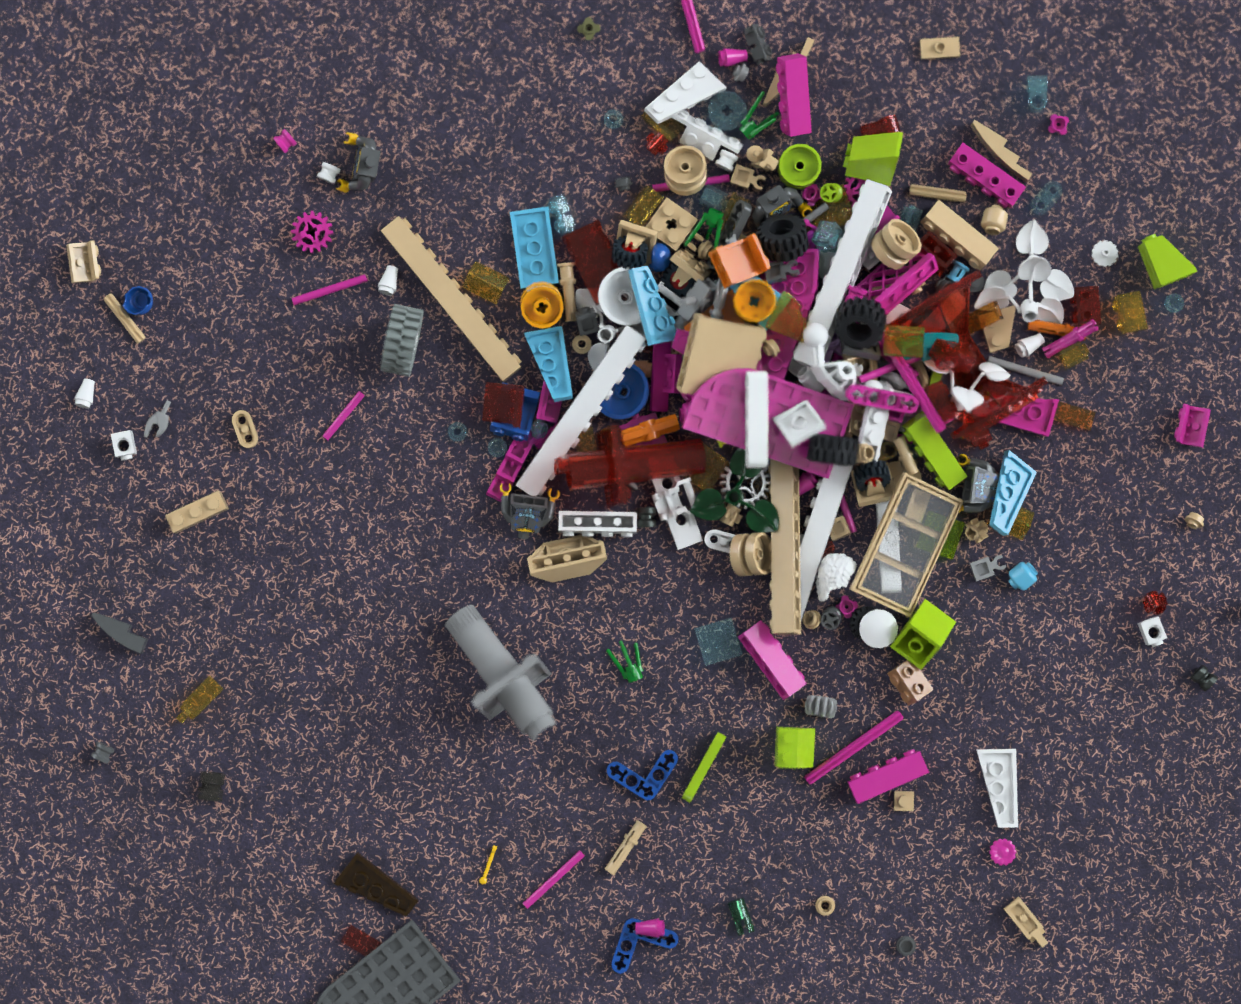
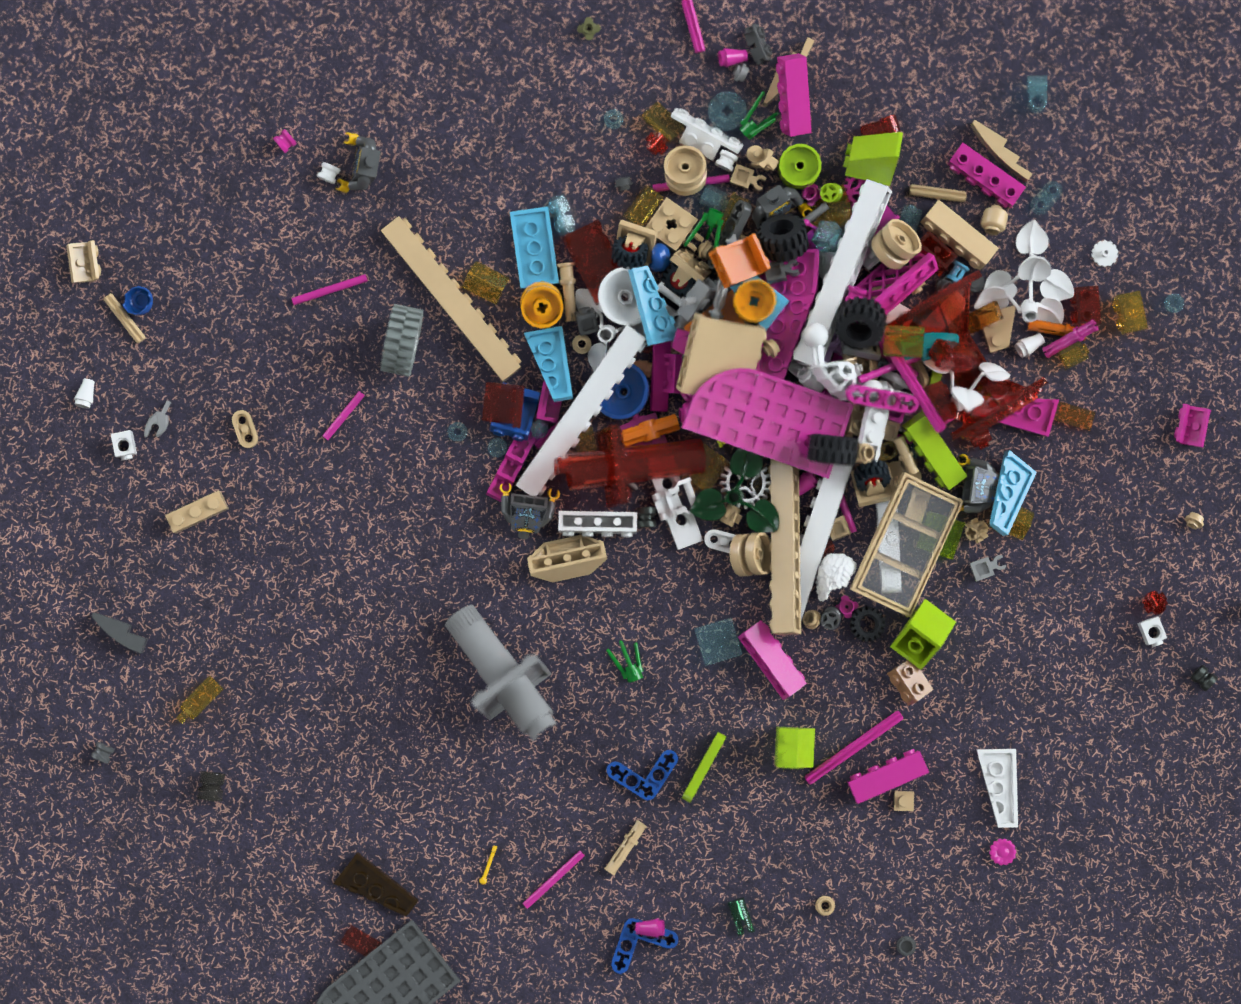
dark pink gear [291,211,334,254] -> none
white cone [377,265,398,296] -> none
white wing [644,61,727,124] -> none
white beam [745,371,768,468] -> none
clear yellow brick [765,291,807,343] -> none
white tile [773,400,826,447] -> none
light grey gear [804,695,837,718] -> none
white dish [859,609,898,648] -> none
tan plate [920,37,960,60] -> none
light grey piece [988,356,1064,385] -> none
tan hinge [1003,897,1048,948] -> none
medium azure head [1008,562,1038,591] -> none
dark pink plate [1048,114,1069,135] -> none
lime slope [1138,234,1197,290] -> none

